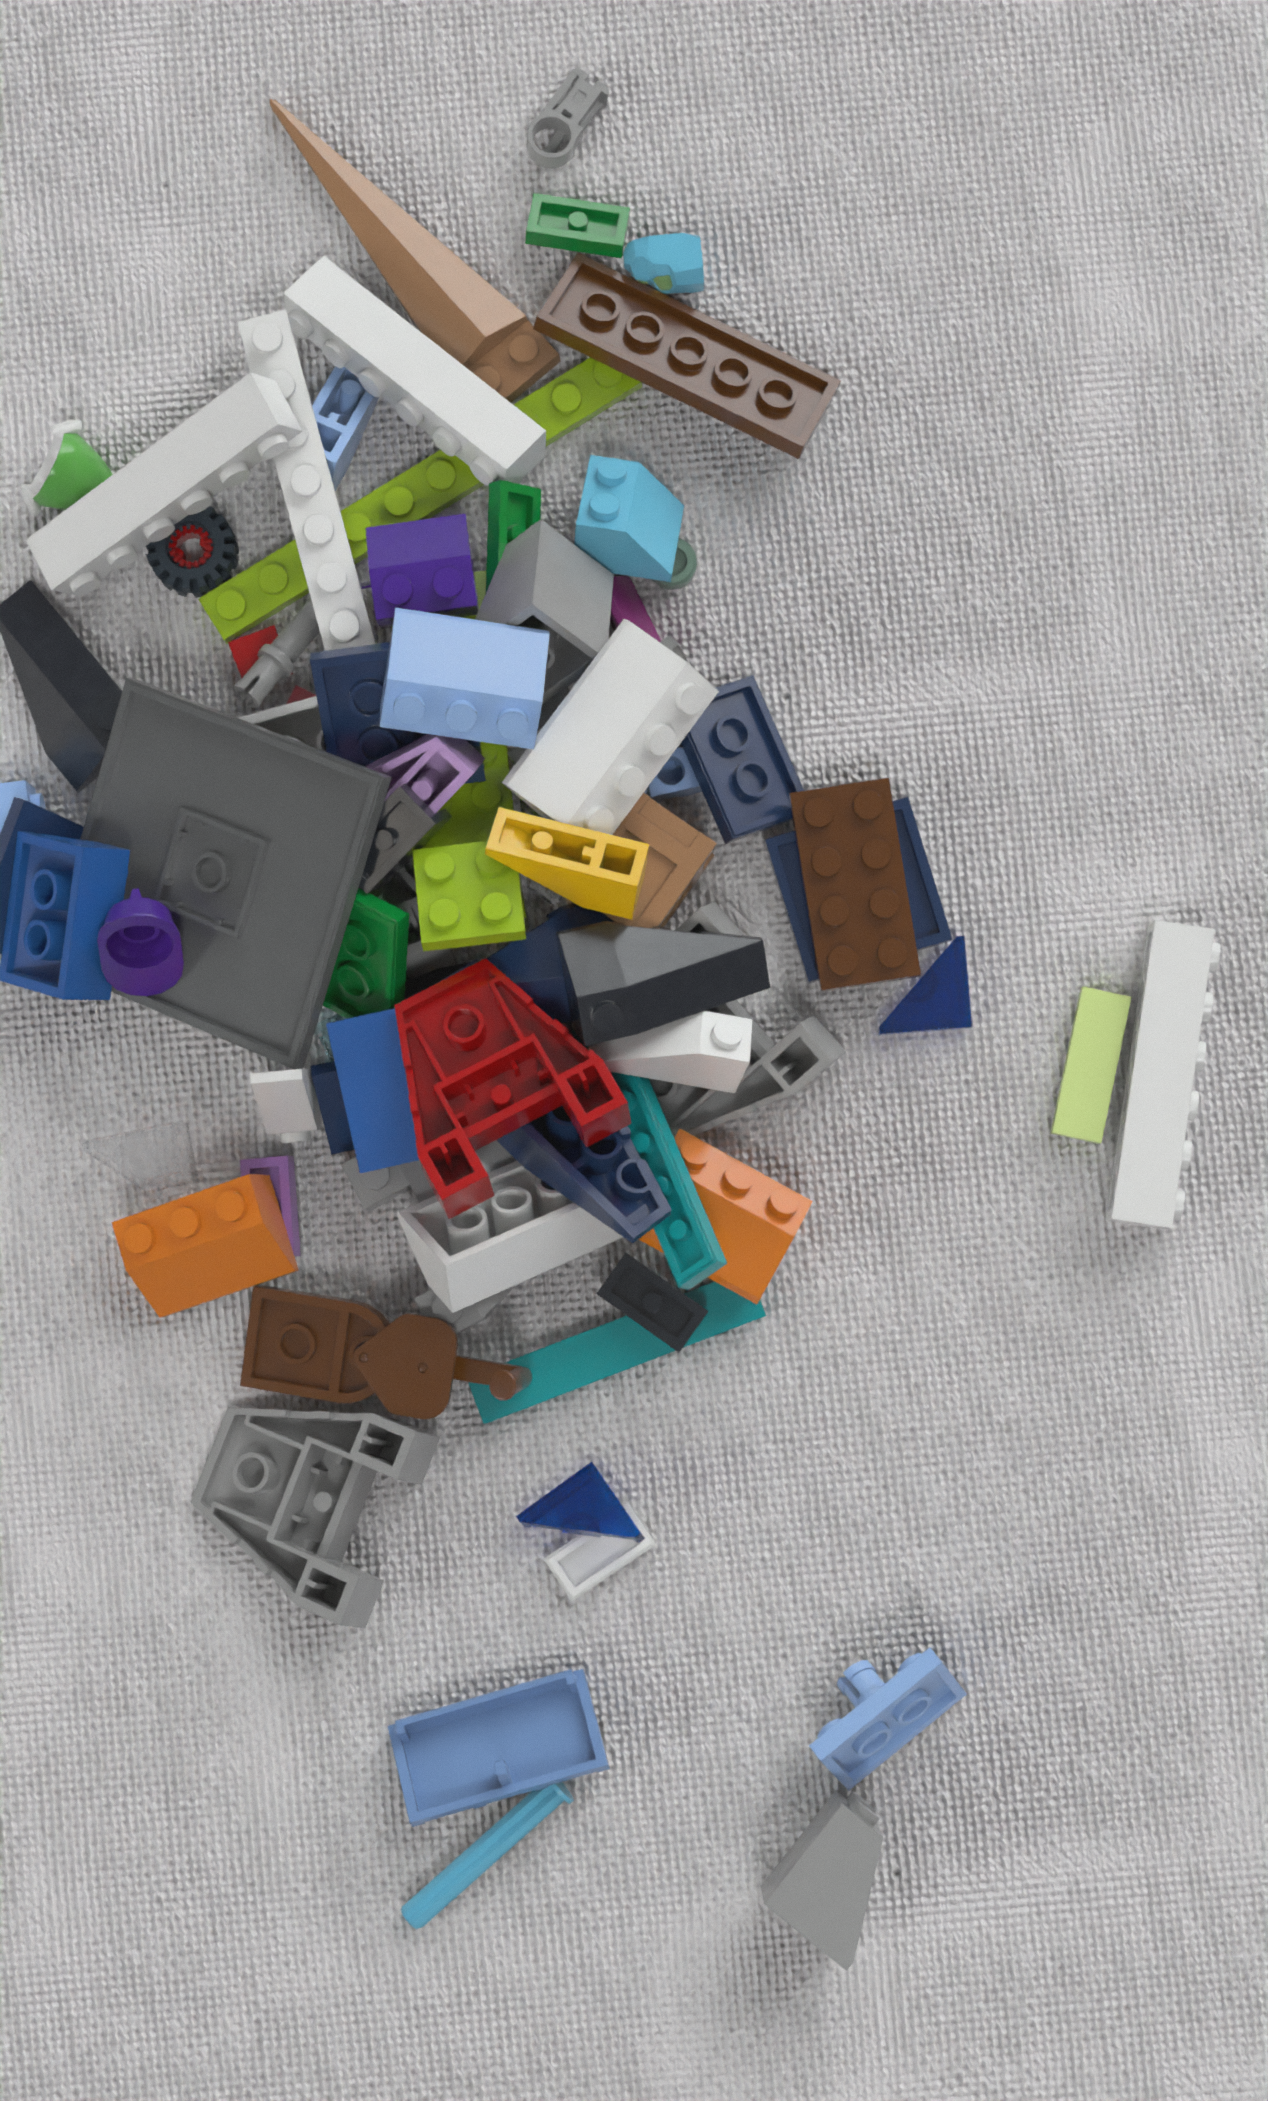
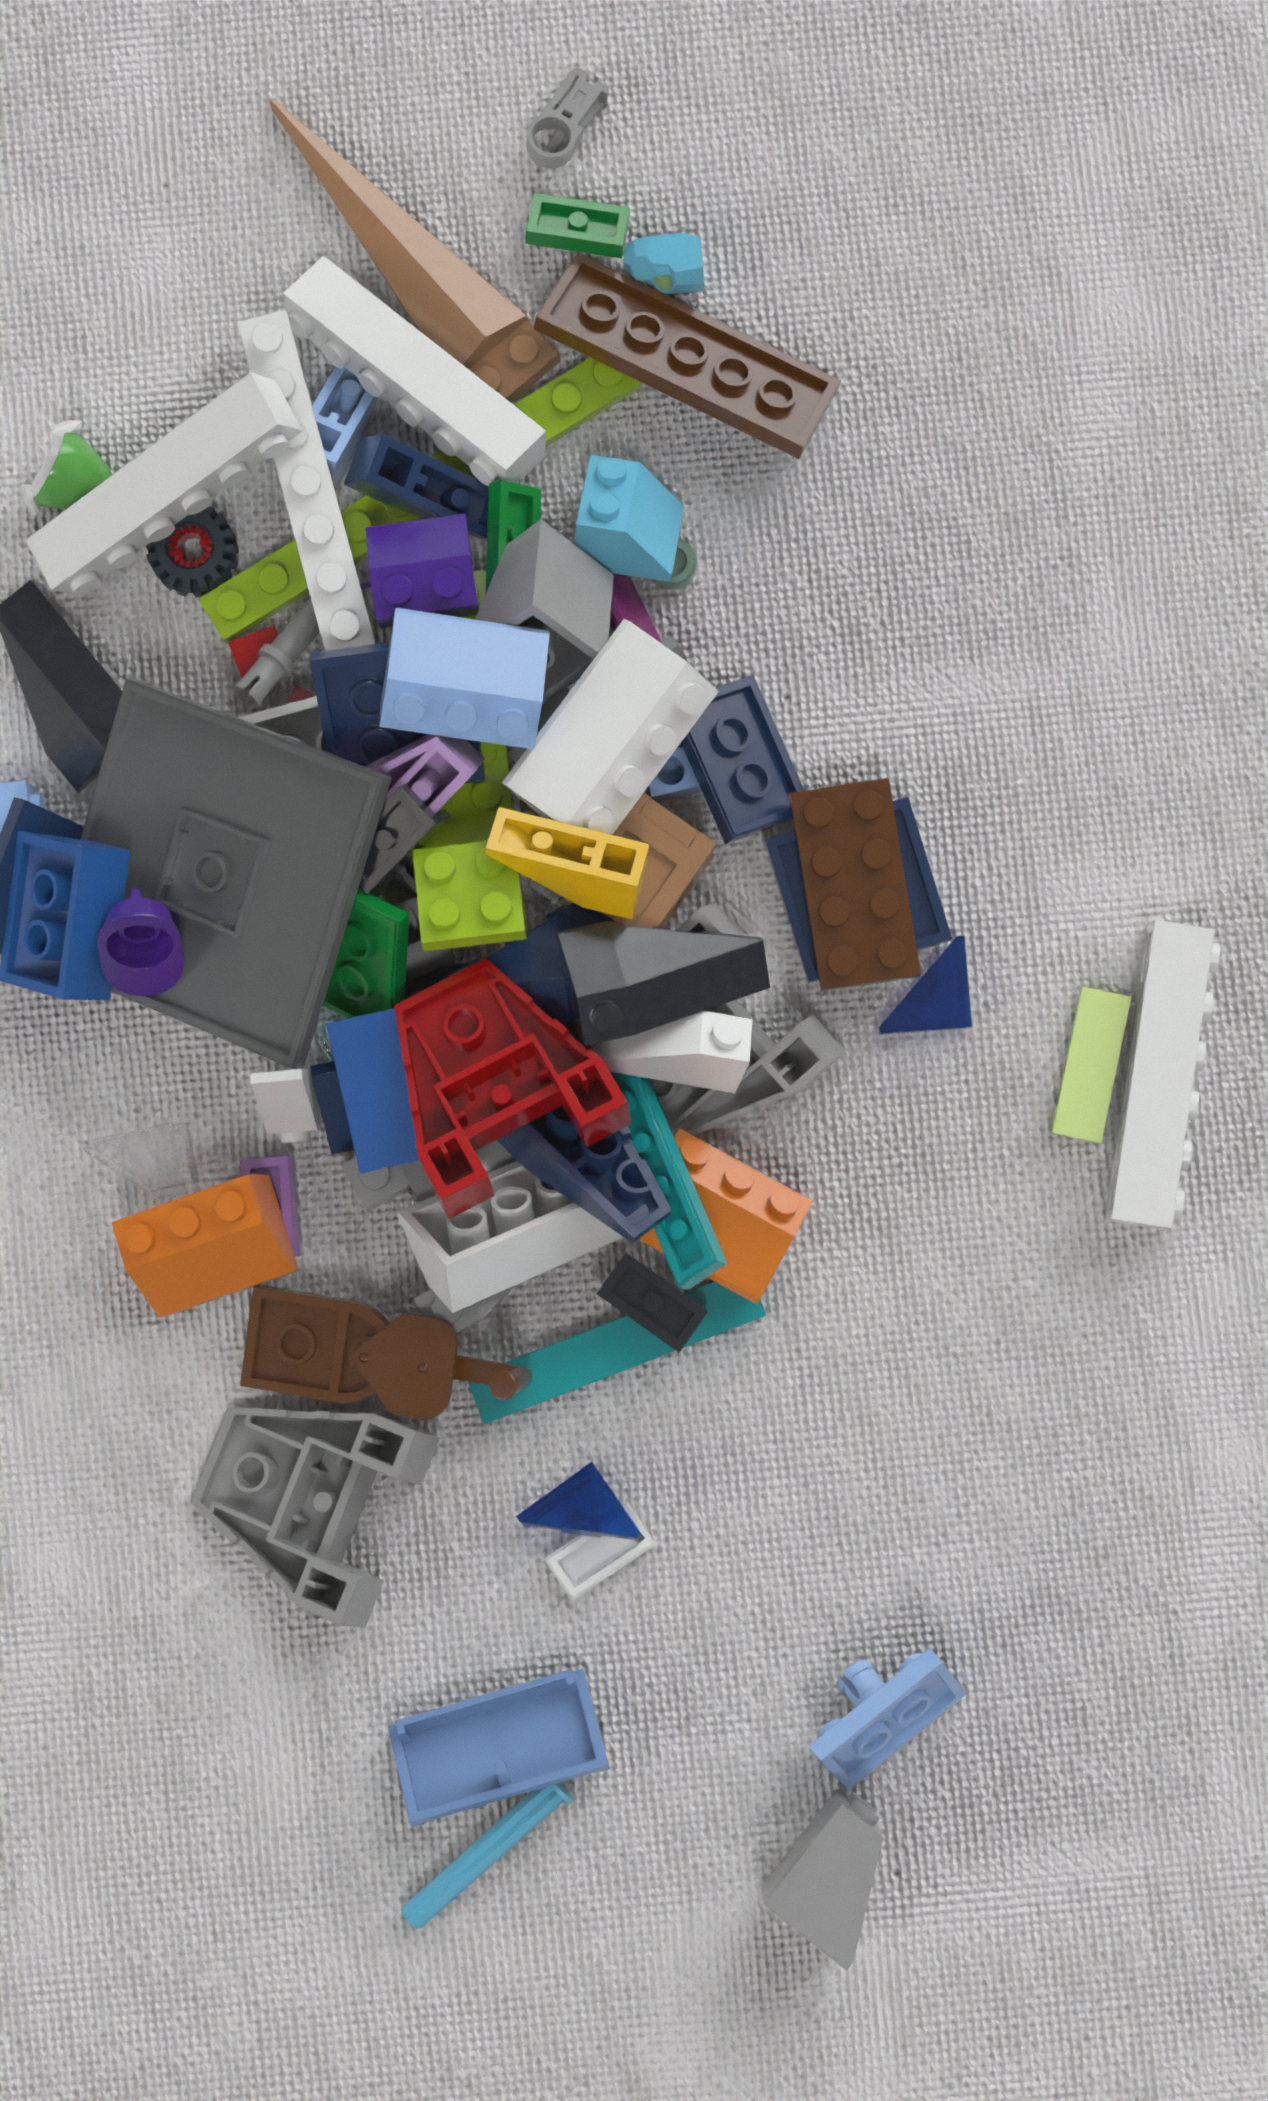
none -> dark blue slope [344,433,489,541]

